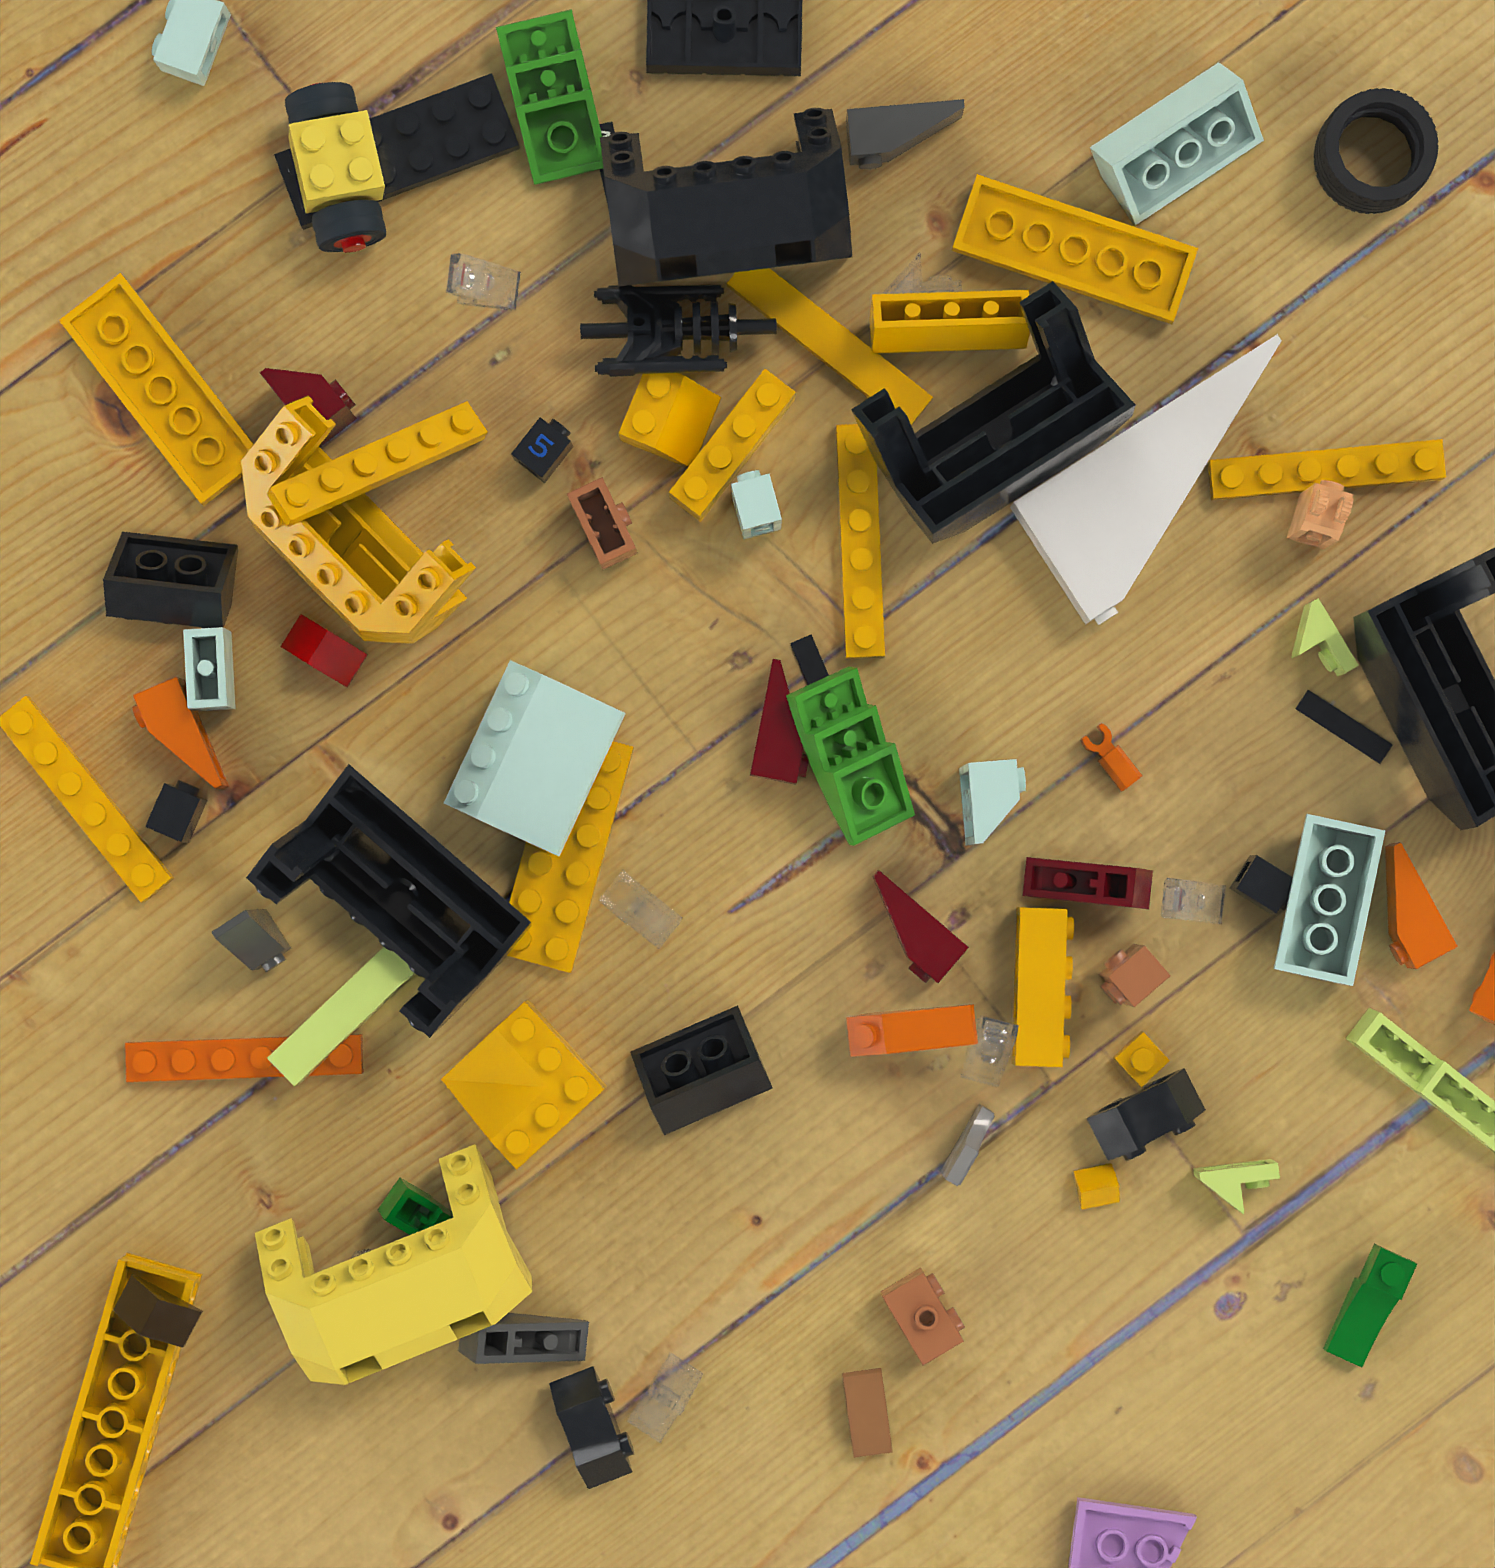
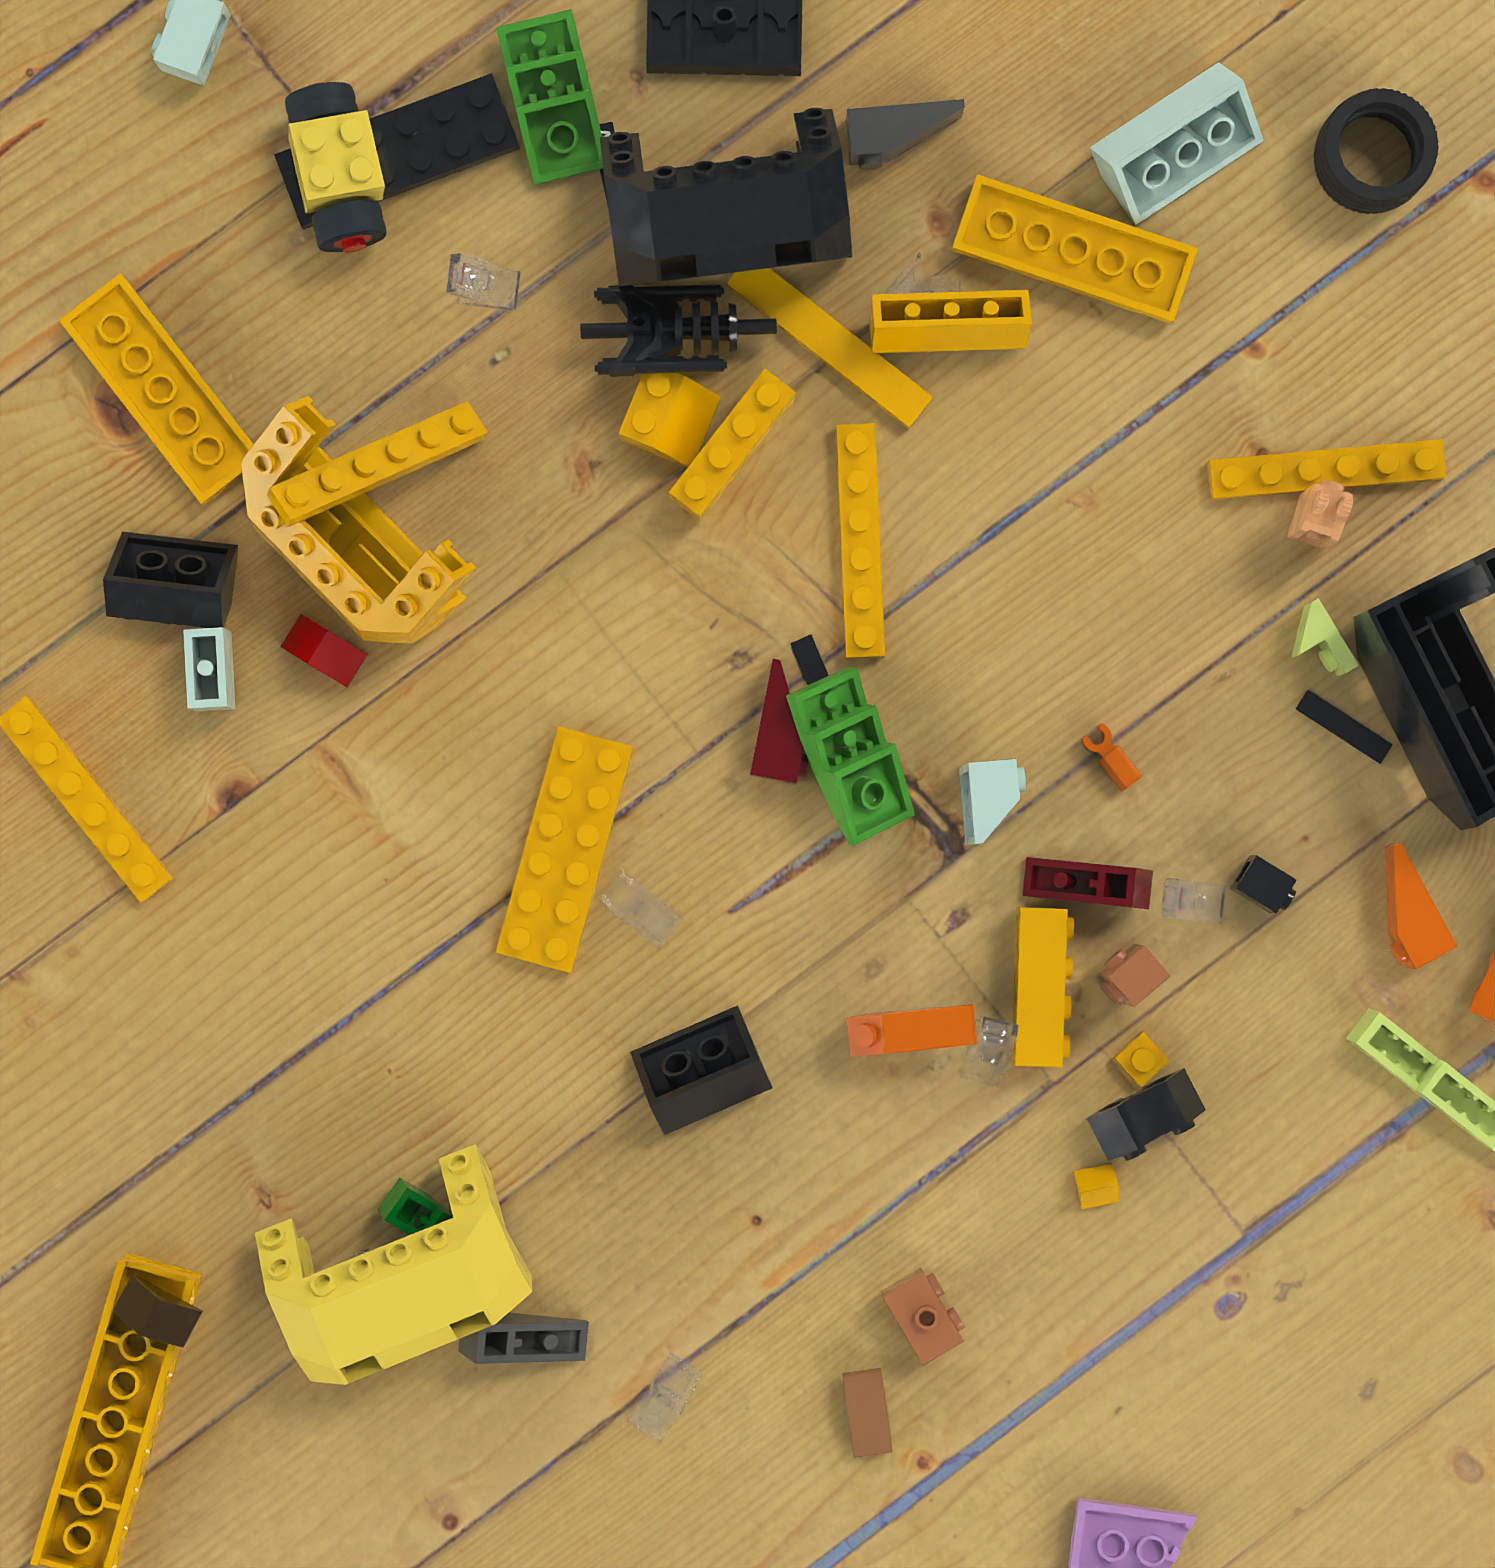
orange plate [125,1034,364,1082] -> none
orange slope [132,677,229,790] -> none
black brick [145,780,208,843] -> none
dark grey slope [212,909,291,972] -> none
black wedge [246,764,531,1038] -> none
dark red slope [260,368,357,447] -> none
yellowish green slope [267,947,415,1087] -> none
yellow slope [441,1000,607,1170] -> none
light aqua slope [444,660,626,856] -> none
black brick [511,417,573,483] -> none
black brick [549,1366,634,1489] -> none
nougat brick [567,477,638,570] -> none
light aqua brick [731,470,782,539] -> none
black wedge [851,281,1136,544] -> none
dark red slope [872,870,969,983] -> none
light grey tile [940,1104,995,1186] -> none
white slope [1010,334,1282,625] -> none
yellowish green slope [1193,1159,1280,1214] -> none
light aqua slope [1274,814,1385,986] -> none
green slope [1323,1243,1417,1368] -> none

